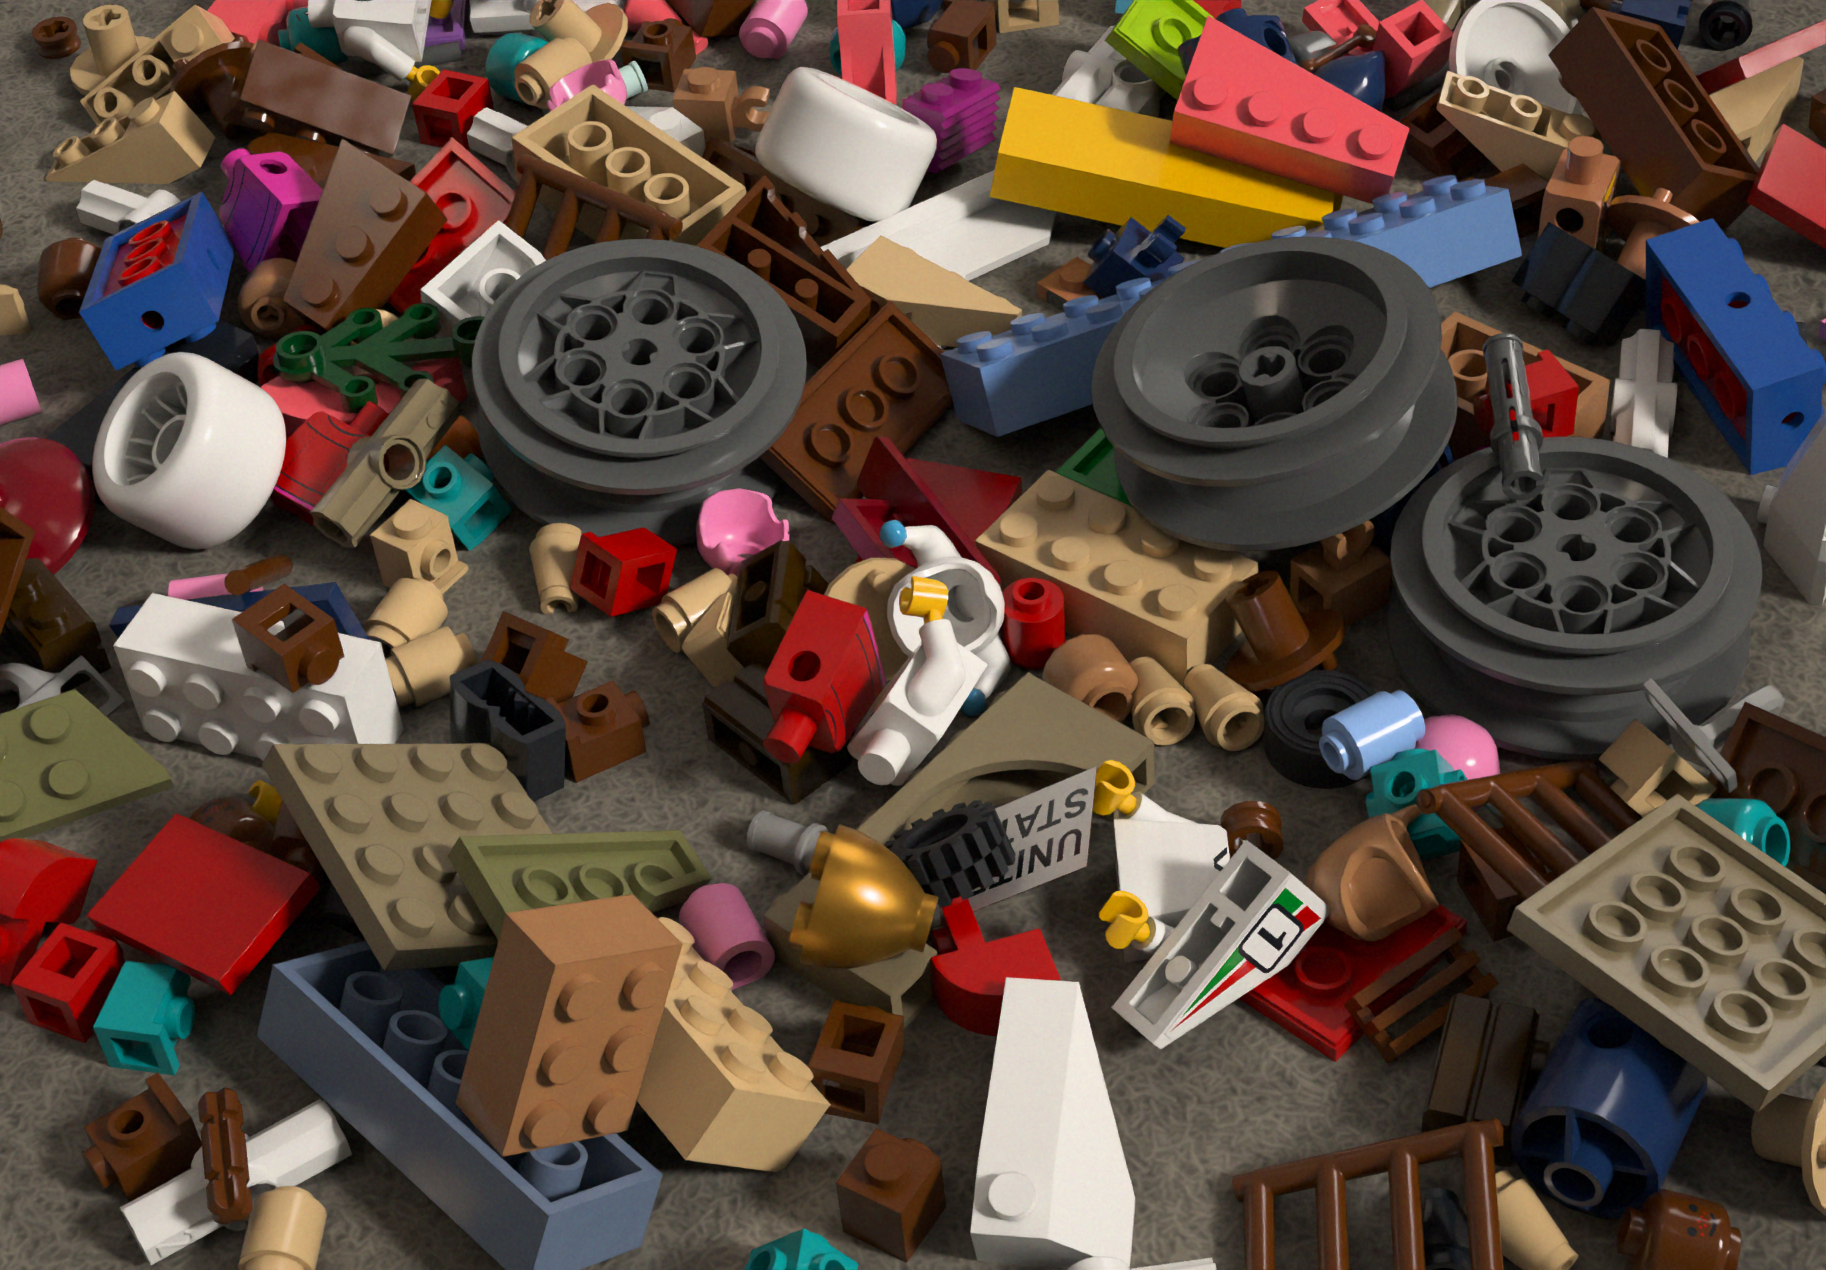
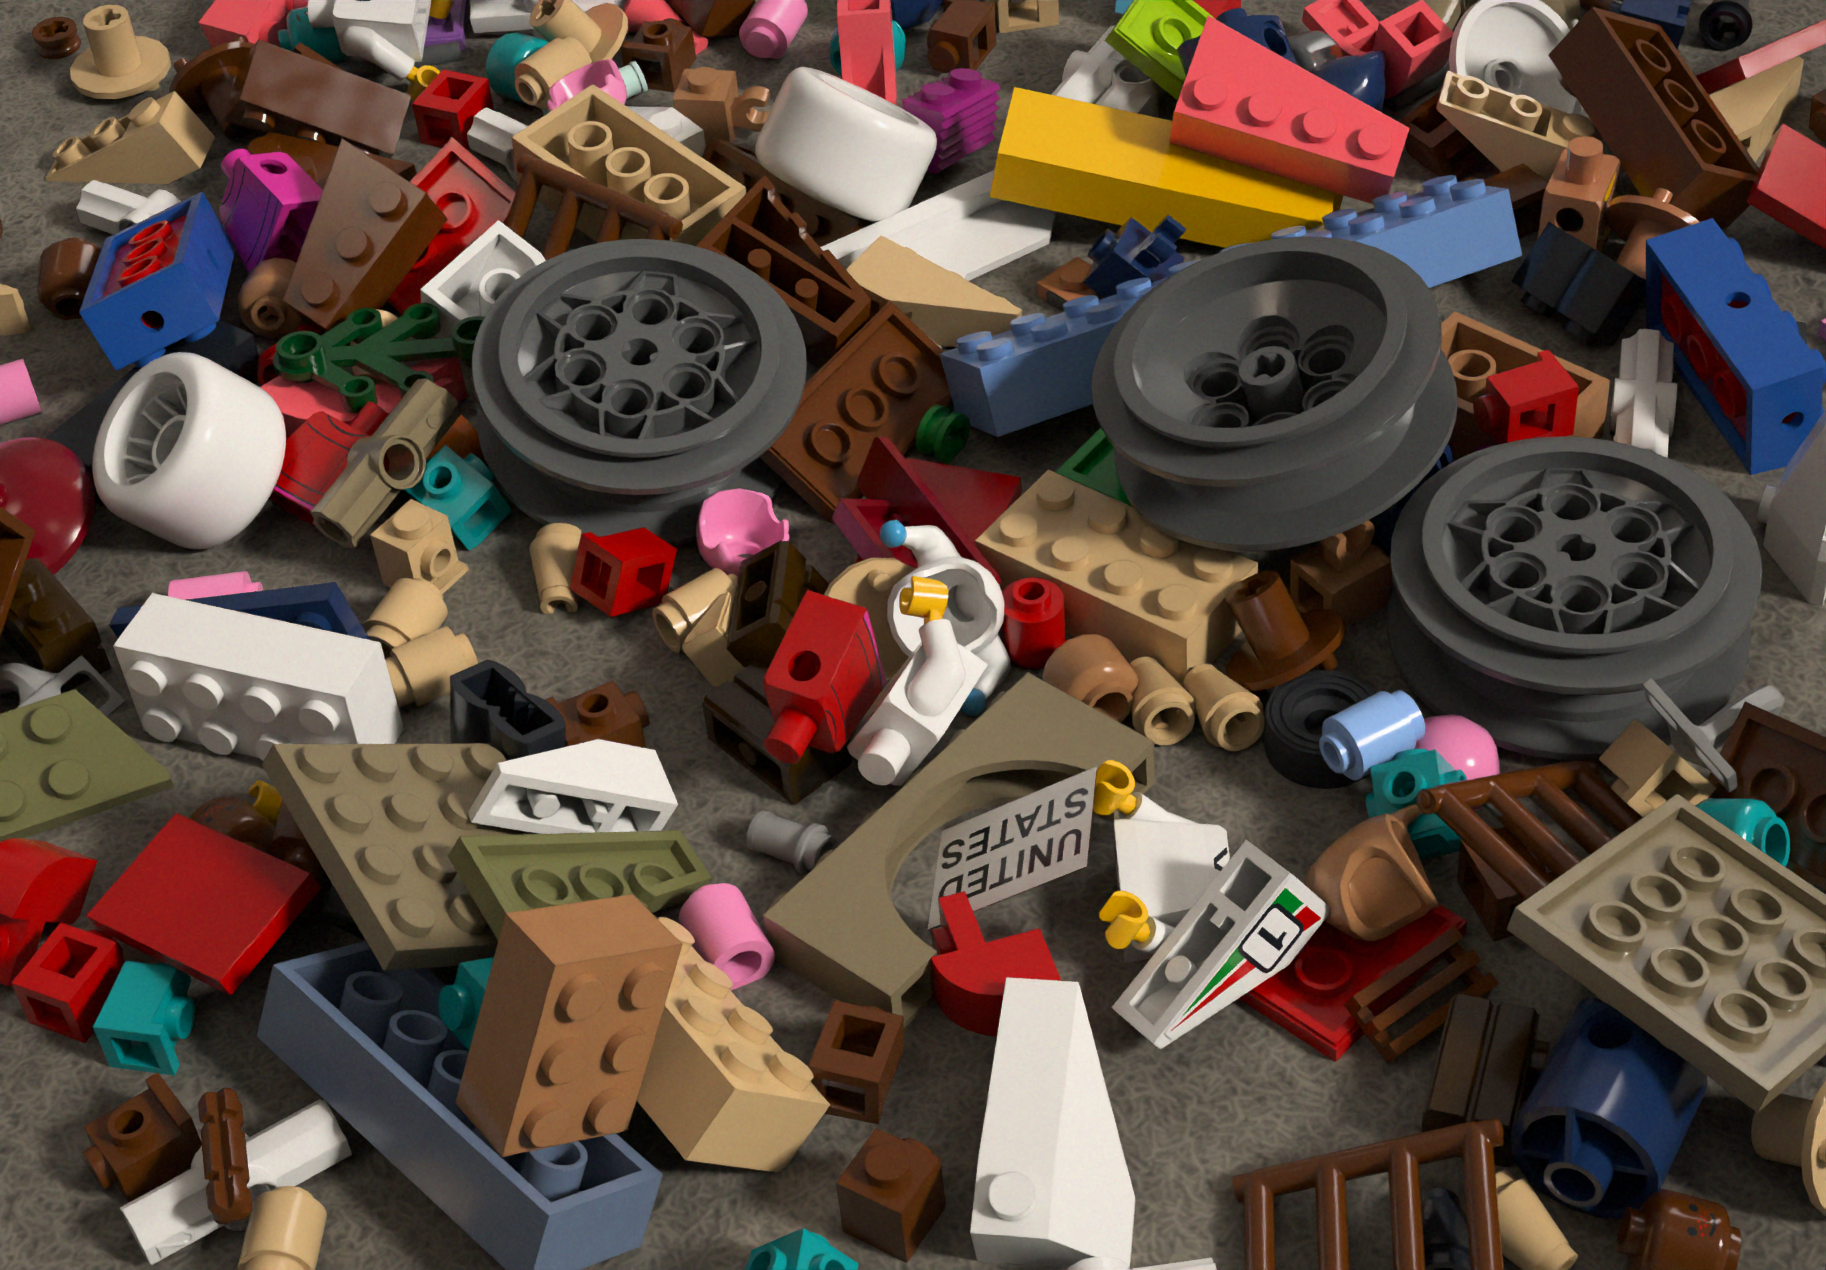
tan slope [80,5,235,125] -> none
reddish brown bar [224,554,293,595] -> none
reddish brown brick [232,584,345,693] -> none
reddish brown brick [480,611,588,704] -> none
pearl gold piece [789,824,939,969] -> none
black tyre [884,800,1016,908] -> none
reddish brown bush [1220,801,1283,860] -> none
reddish brown hinge [1298,24,1376,74] -> none
dark grey pin [1482,333,1545,500] -> none
none -> white slope [468,739,678,834]
none -> green bush [916,404,970,464]

